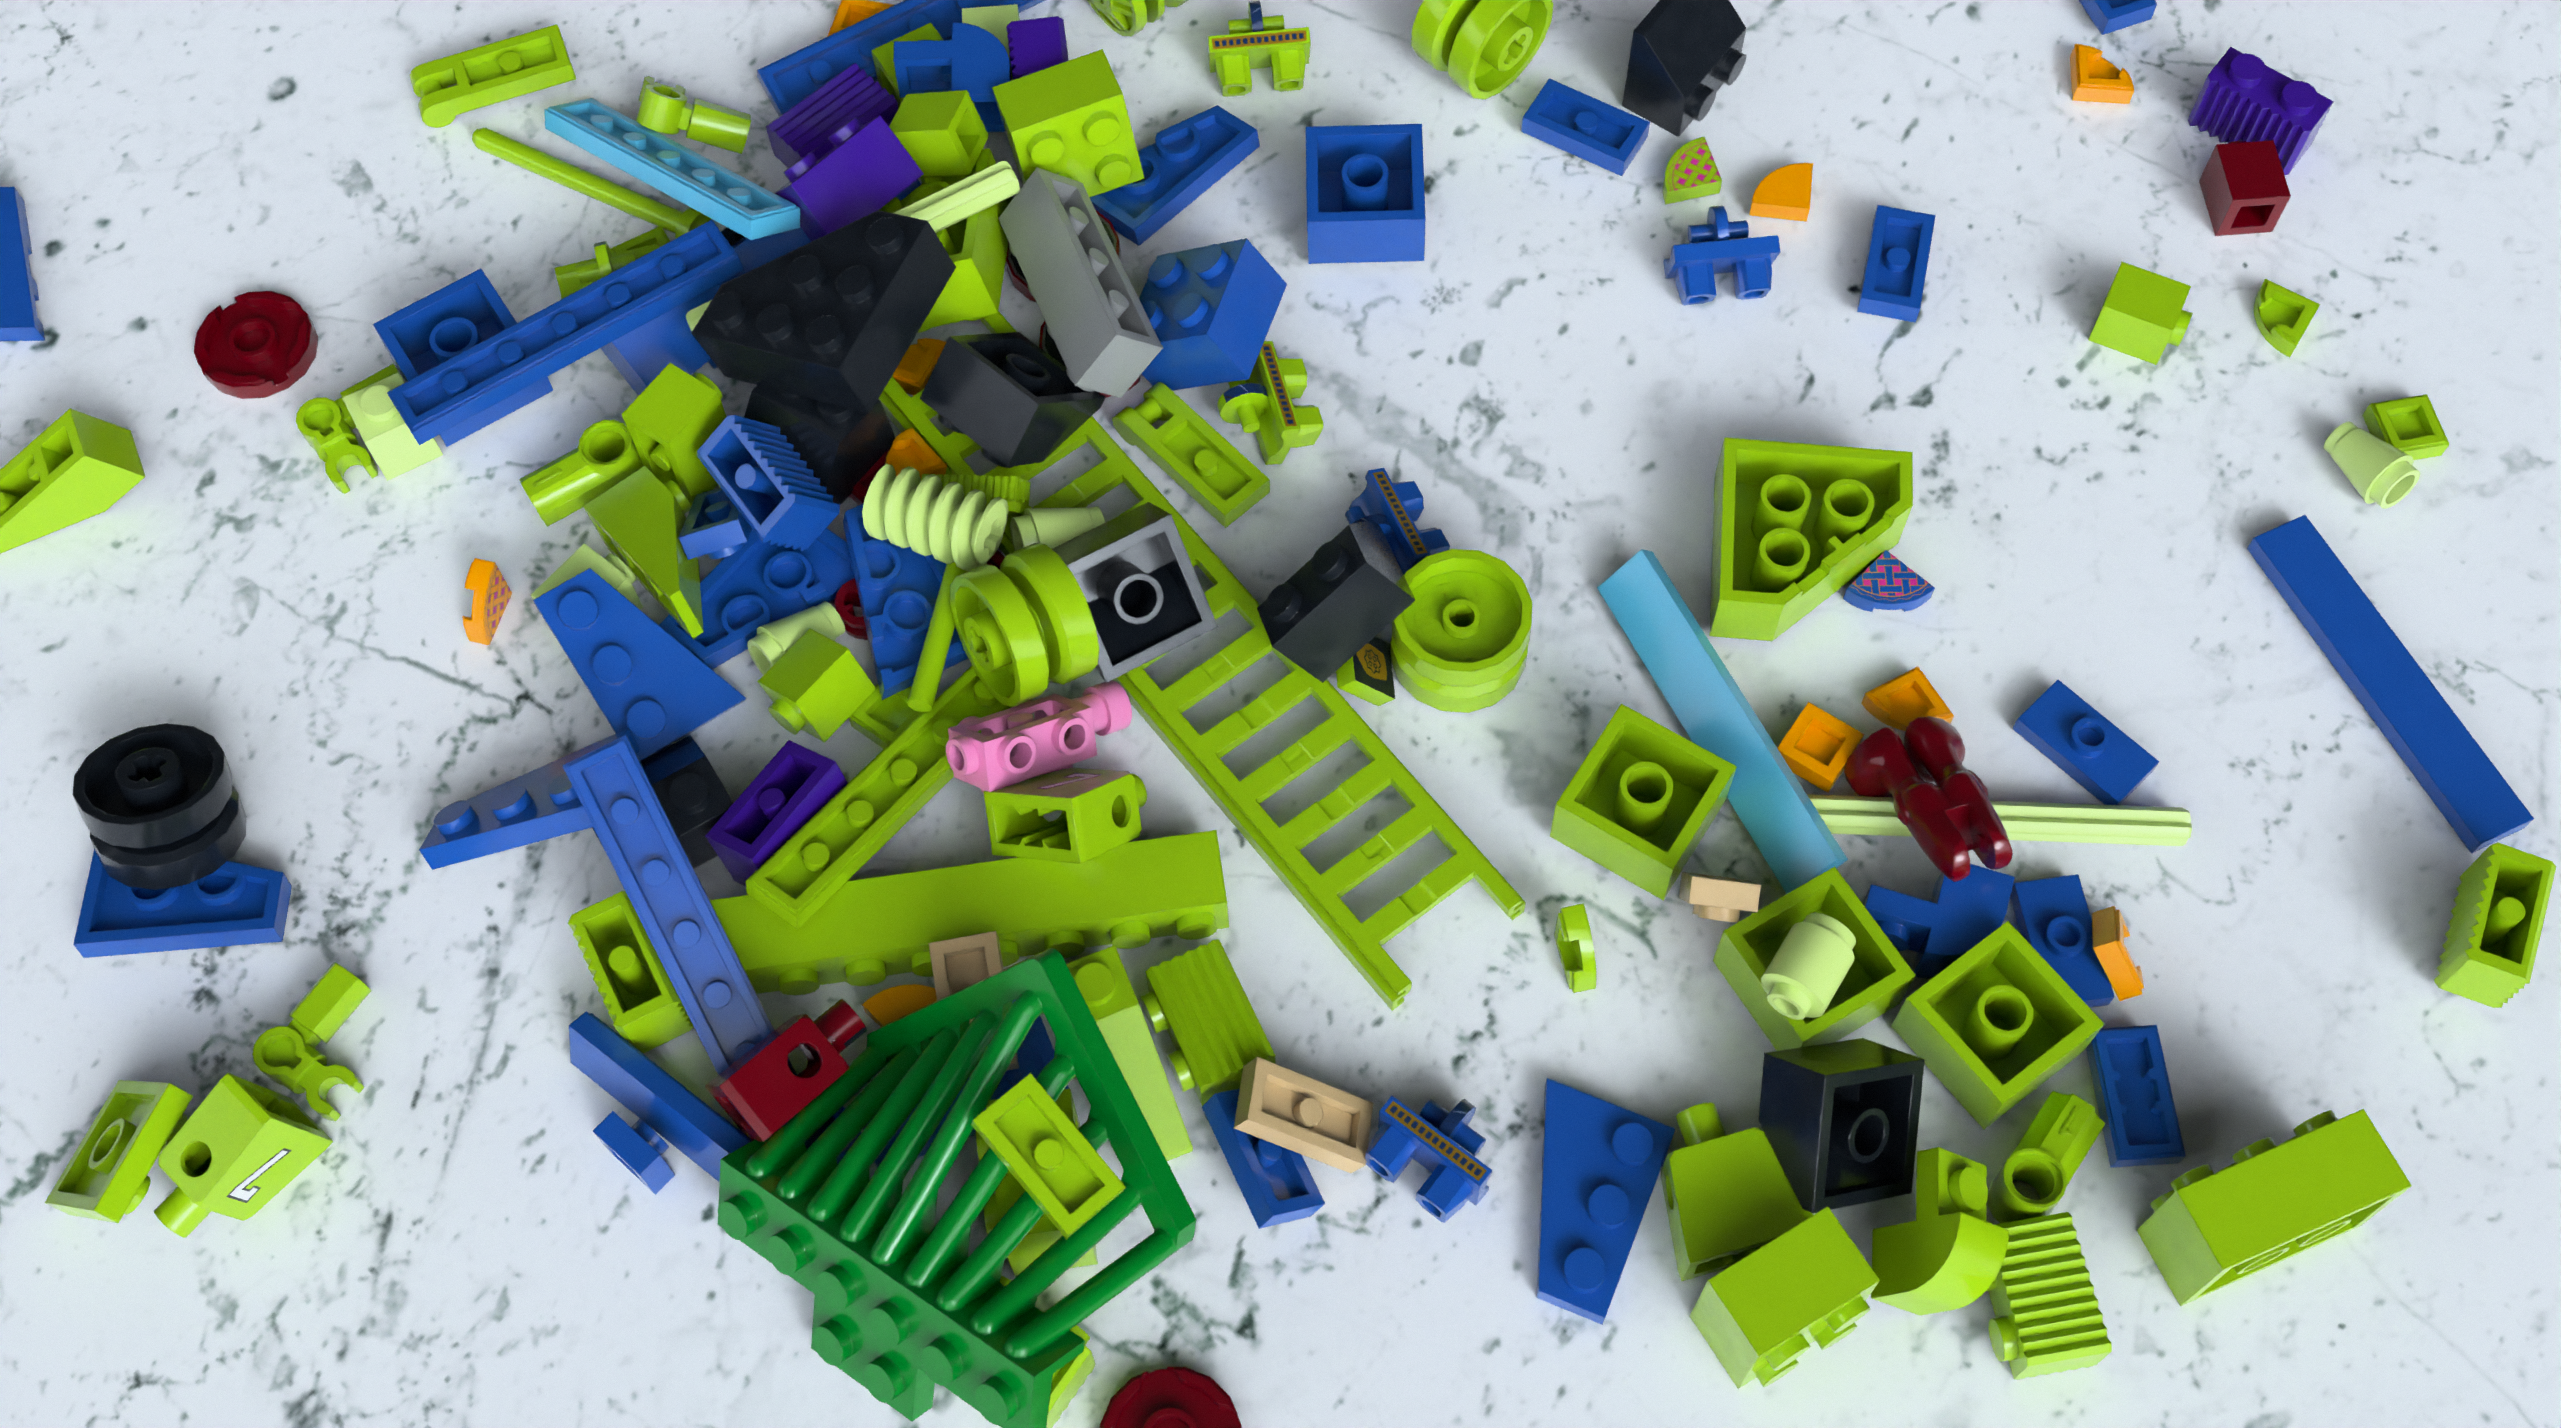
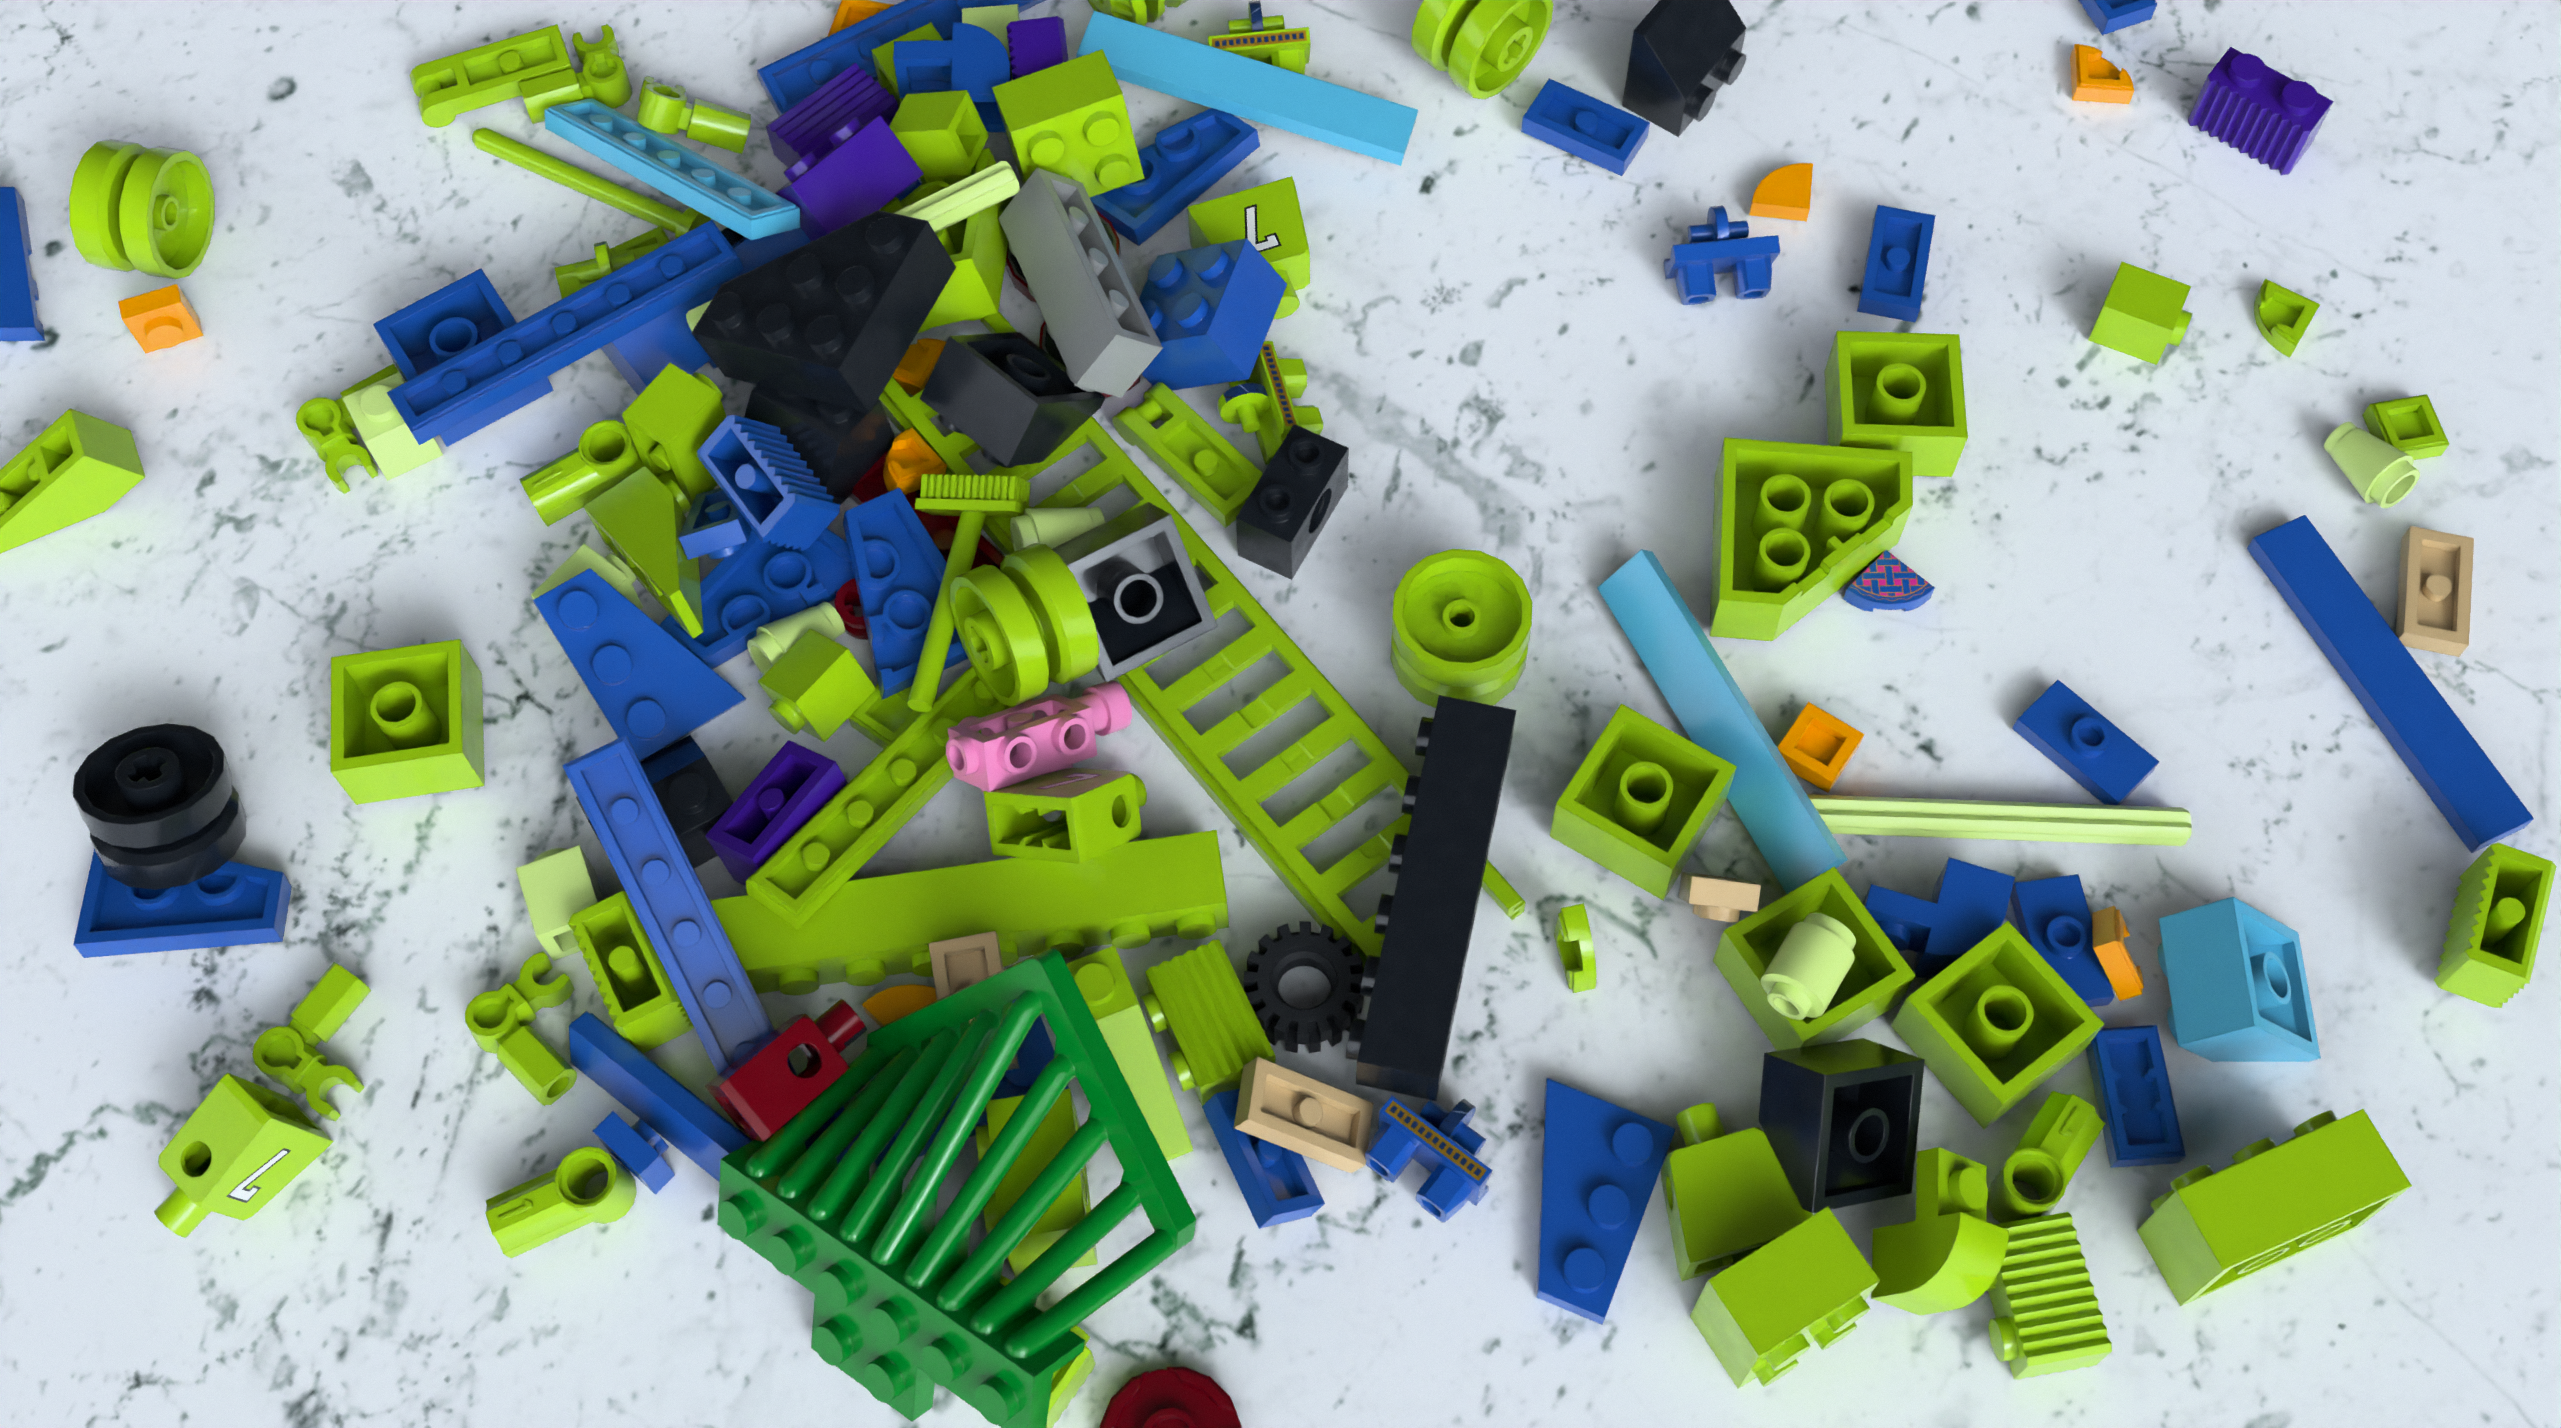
lime plate [45,1080,193,1223] -> none
dark red tile [194,291,318,399] -> none
blue wing [419,728,640,870] -> none
light orange tile [462,558,512,645] -> none
yellowish green piece [862,463,1009,571] -> none
lime plate [972,1073,1126,1239] -> none
black slope [1257,520,1415,683] -> none
blue brick [1306,124,1426,264] -> none
tile [1336,636,1395,706] -> none
blue hips [1345,468,1450,575] -> none
lime tile [1663,137,1722,205] -> none
dark red piece [1844,716,2013,882] -> none
light orange tile [1861,666,1954,731] -> none
dark red brick [2199,140,2291,236] -> none
none -> lime wheel [69,139,215,279]
none -> light orange plate [118,284,203,353]
none -> lime brick [330,639,485,805]
none -> lime bar [465,951,577,1106]
none -> lime piece [485,1146,637,1259]
none -> yellowish green brick [515,845,604,961]
none -> lime bar [519,24,632,124]
none -> medium azure tile [1076,11,1418,166]
none -> lime torso [1187,176,1310,319]
none -> black brick [1236,424,1349,580]
none -> black tyre [1243,921,1364,1053]
none -> black brick [1346,695,1517,1101]
none -> lime brick [1824,331,1968,477]
none -> medium azure slope [2157,897,2321,1062]
none -> tan plate [2395,526,2474,657]

